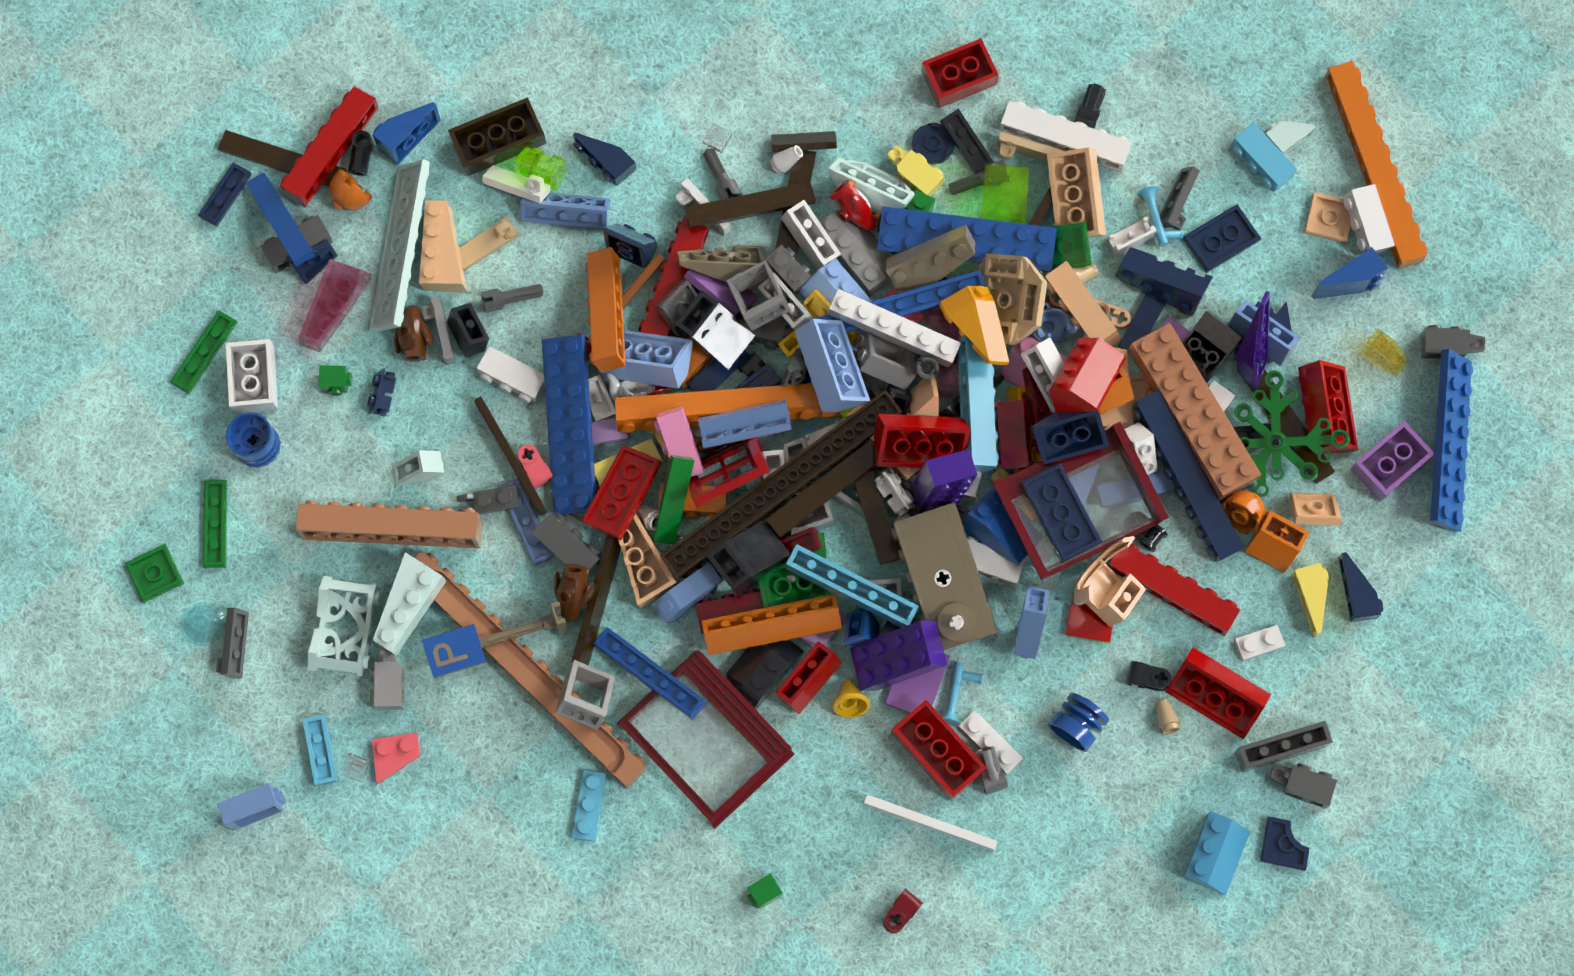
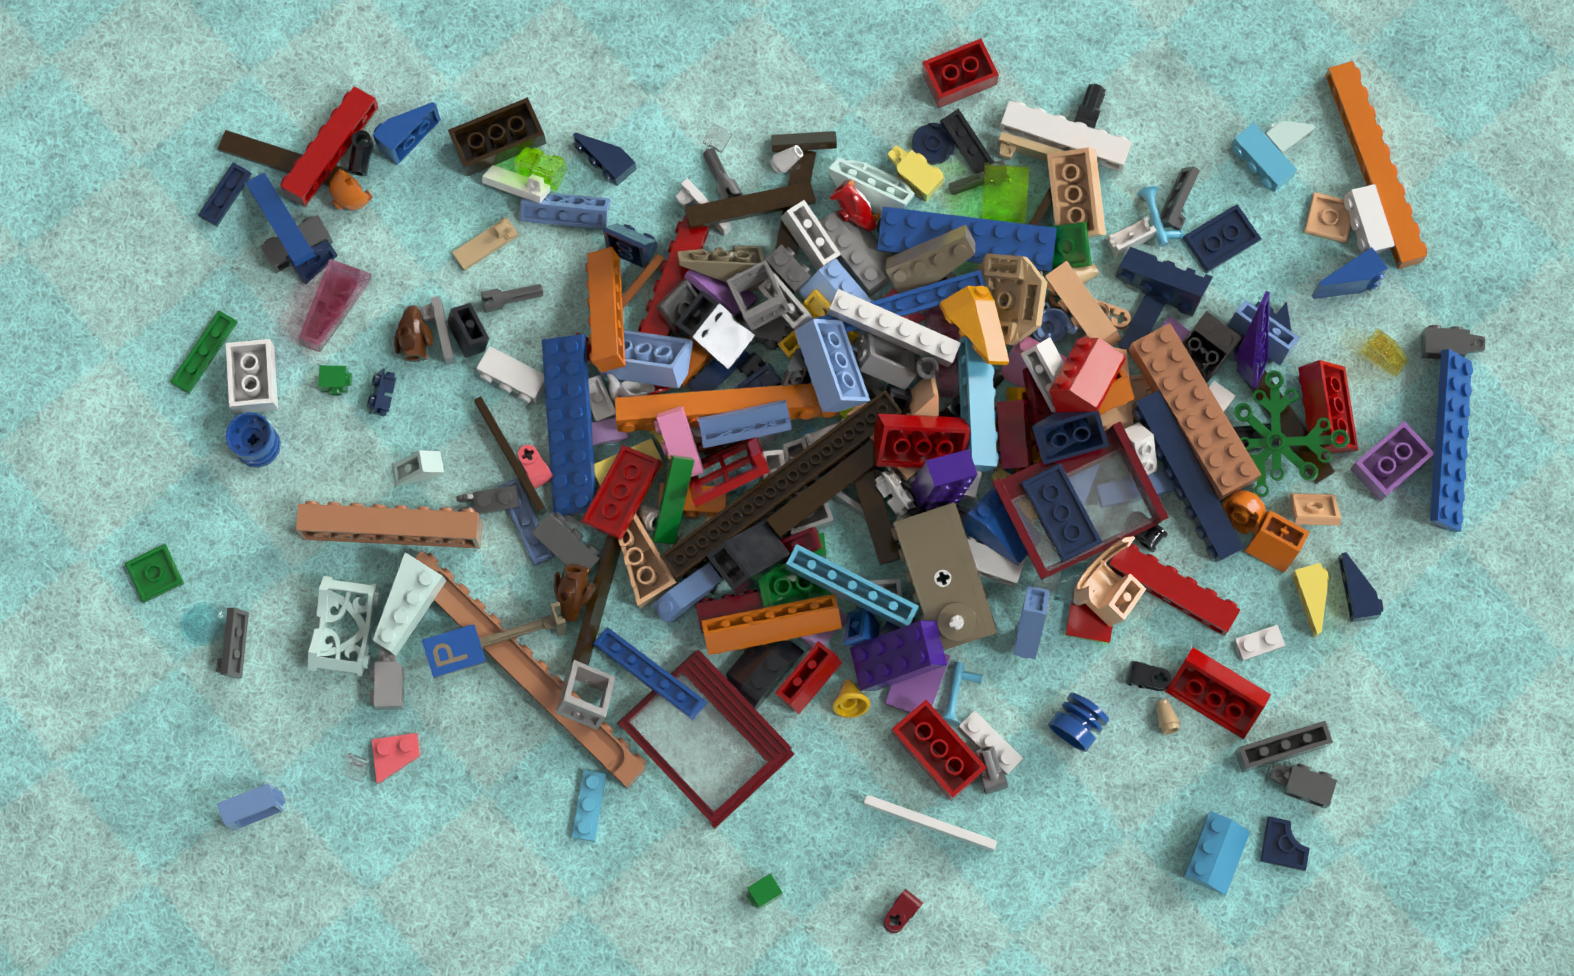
green tile [203,480,228,568] -> none
medium azure plate [302,714,338,786] -> none
light aqua plate [369,159,430,332] -> none
light nougat wedge [419,201,468,292] -> none
green brick [906,190,935,212] -> none

